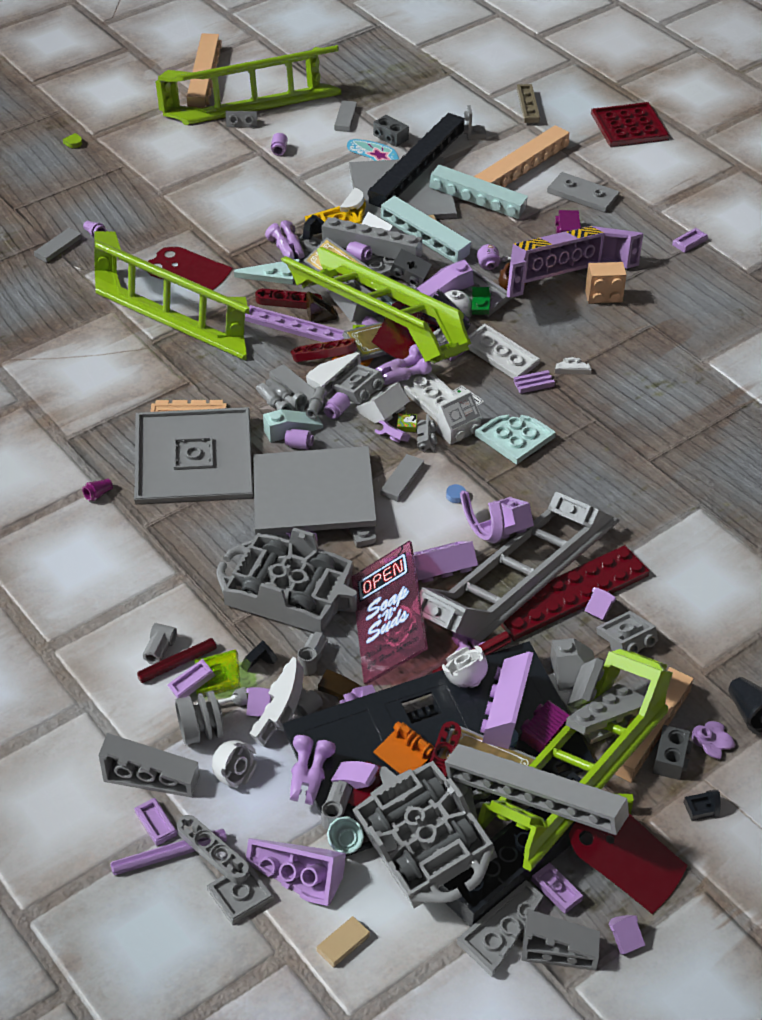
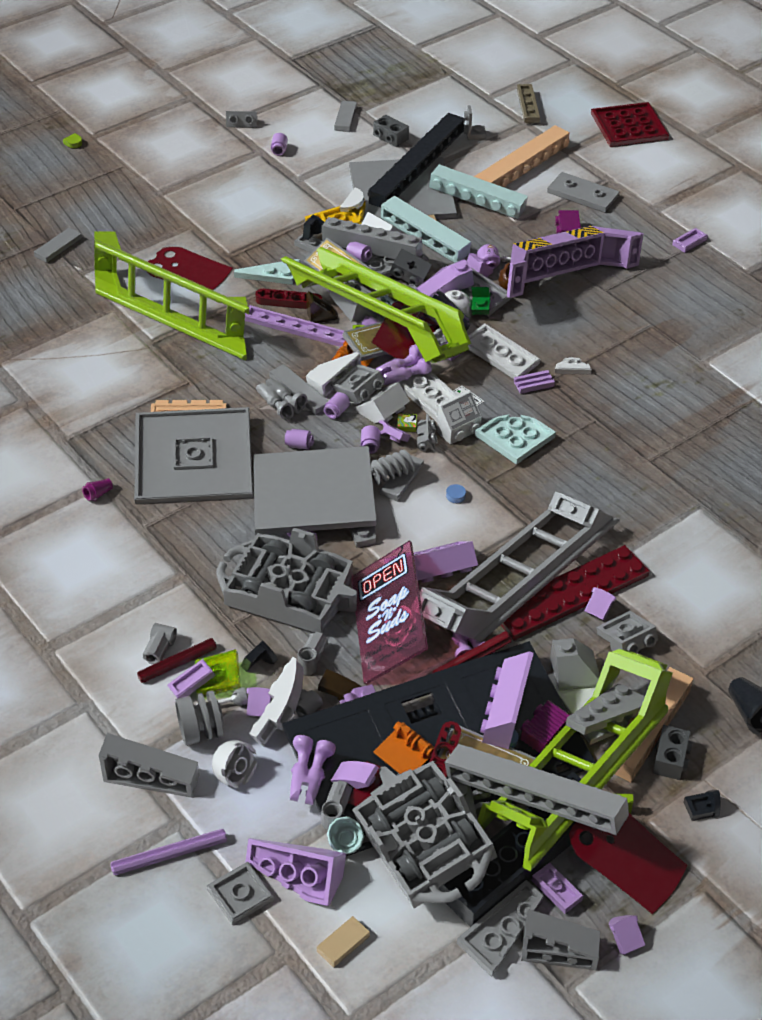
lavender cone [83,221,106,238] -> none
lavender tile [134,798,177,846] -> none
lime piece [155,45,342,125] -> none
light grey beam [177,815,249,884] -> none
light nougat brick [187,33,222,108] -> none
light aqua slope [263,409,323,443] -> none
lavender piece [265,220,305,260] -> none
dark red beam [291,338,358,362] -> none
light grey pin [306,386,327,419] -> none
sticker [347,139,399,161] -> none
white cylinder [442,646,488,688] -> none
lavender piece [460,490,534,543] -> none
light grey tile [567,658,605,708] -> none
light nougat brick [585,262,627,304] -> none
lavender plate [692,721,735,759] -> none
none -> lavender brick [361,425,380,454]
none -> light grey piece [371,449,415,485]
none -> lavender tile [466,253,493,277]

